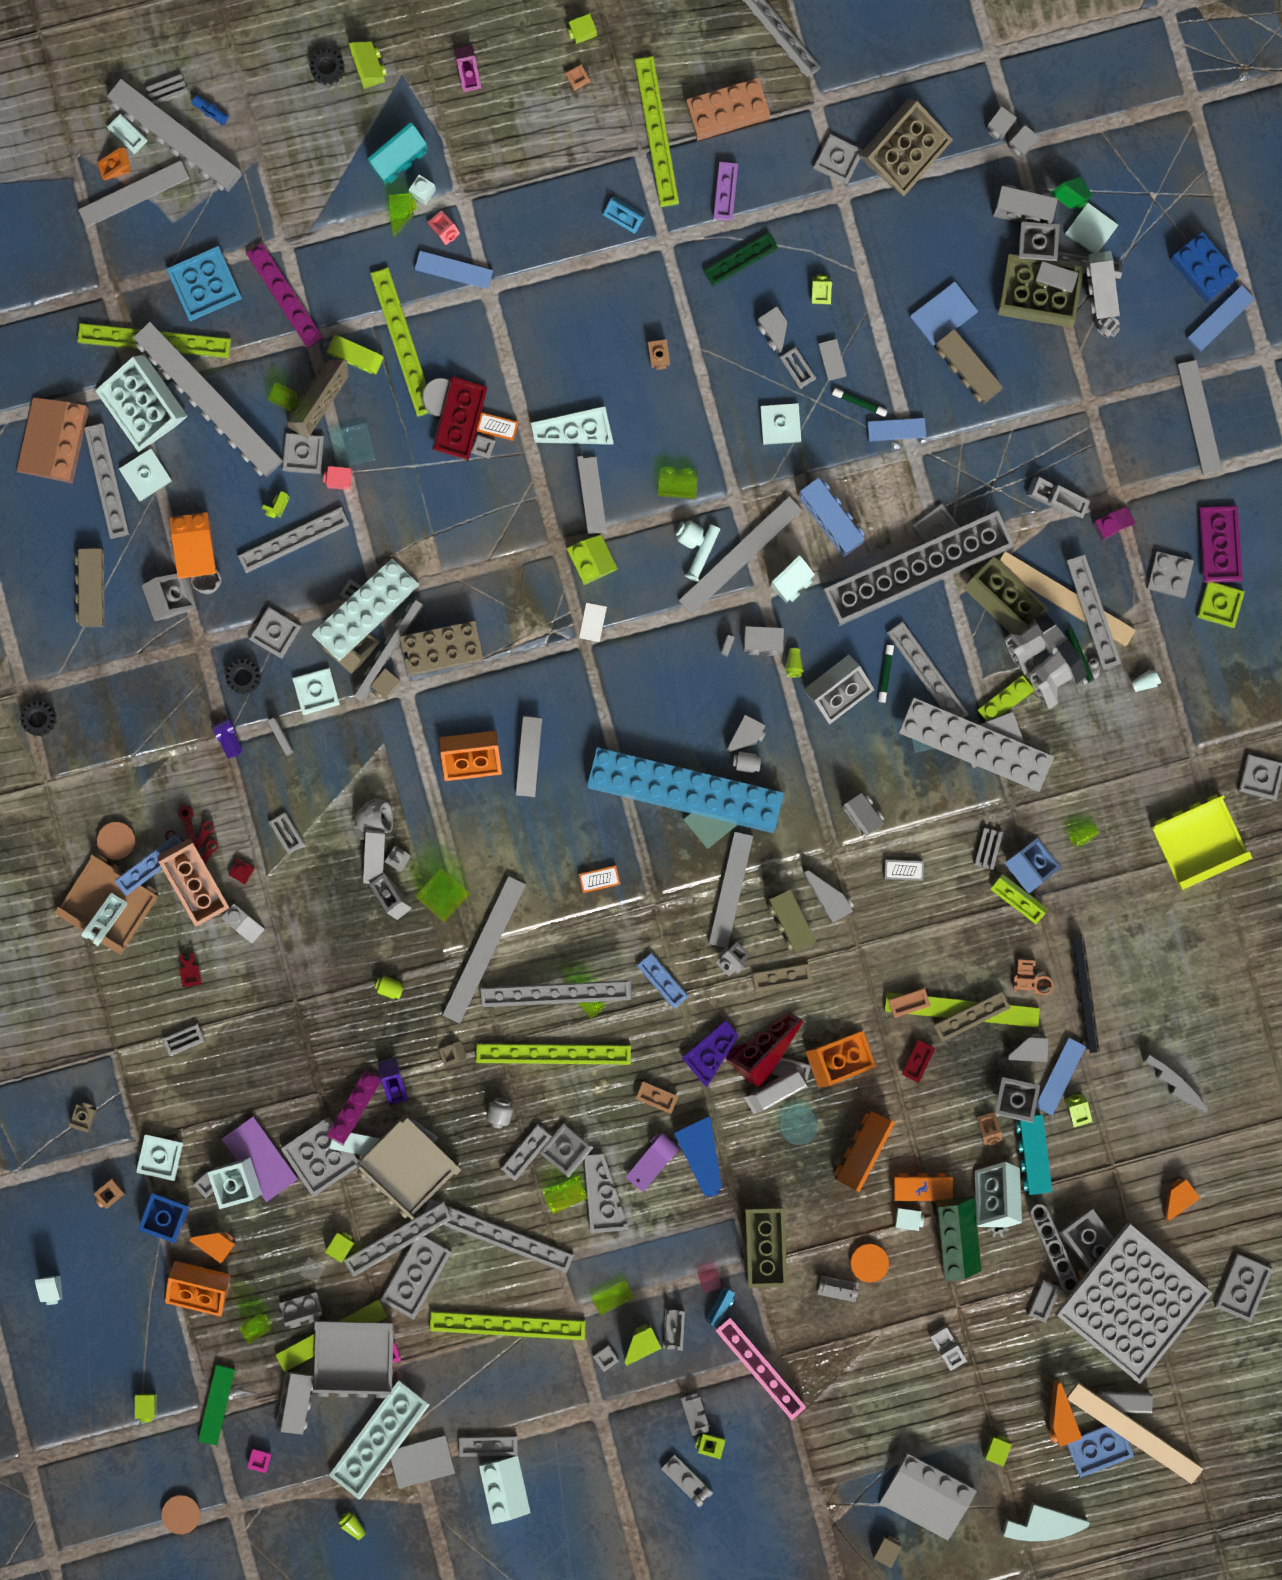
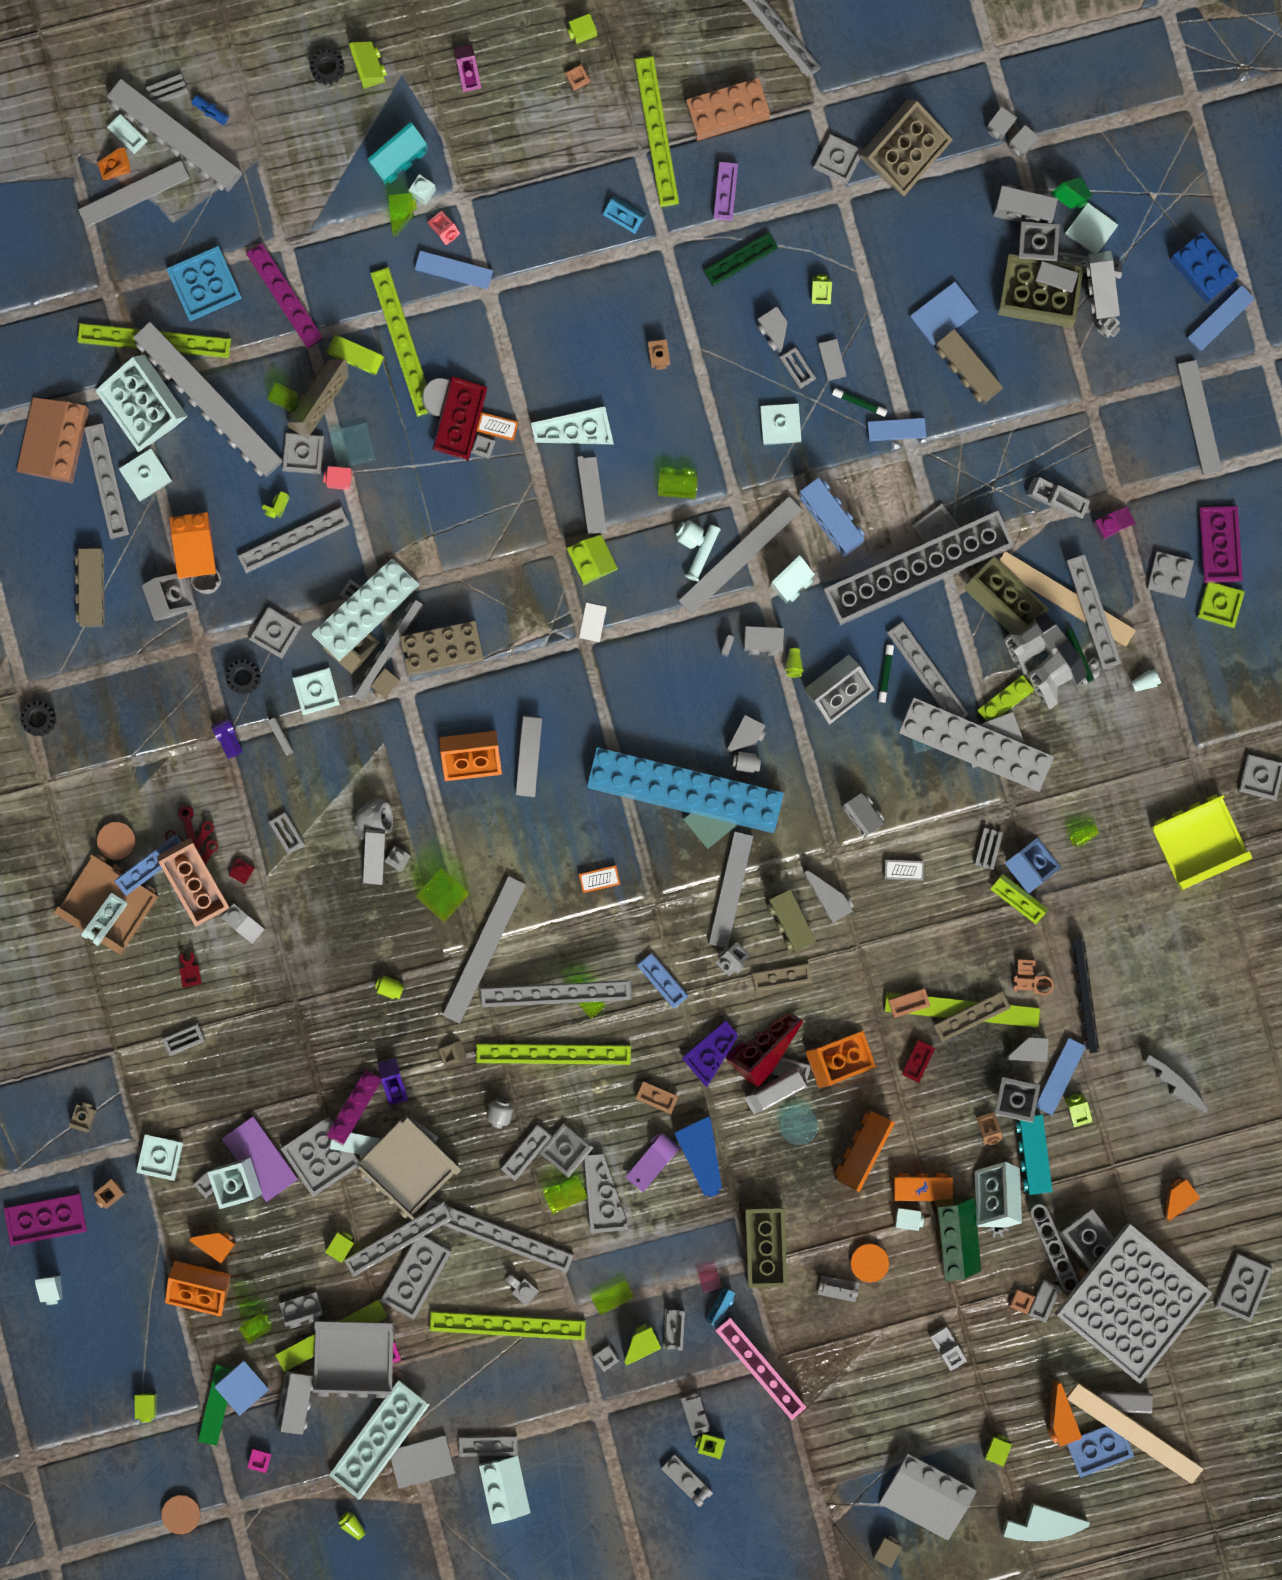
blue brick [138,1192,191,1243] -> none
clear tile [300,1257,326,1283] -> none
light grey slope [370,873,412,920] -> none
none -> magenta tile [4,1193,87,1246]
none -> medium blue tile [214,1360,269,1416]
none -> light grey plate [505,1273,539,1306]
none -> nougat tile [1009,1289,1035,1314]

